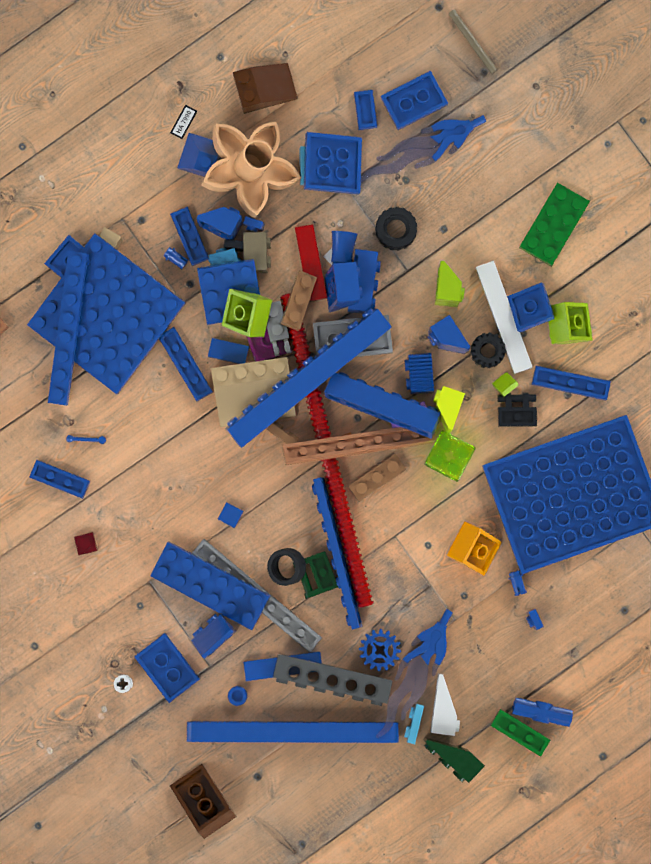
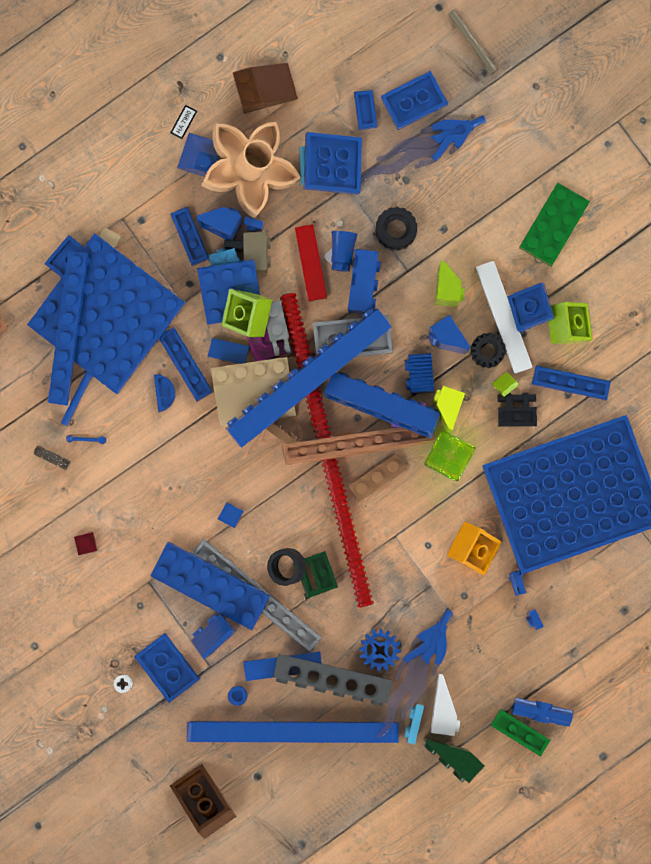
blue tile [29,460,90,499] -> none
blue pin [164,247,189,270] -> none
medium nougat plate [281,270,317,331] -> none
blue plate [312,477,363,630] -> none
blue slope [324,262,363,312] -> none
none -> clear smoke axle [34,446,70,470]
none -> blue bar [61,372,92,426]
none -> blue tile [154,374,176,413]

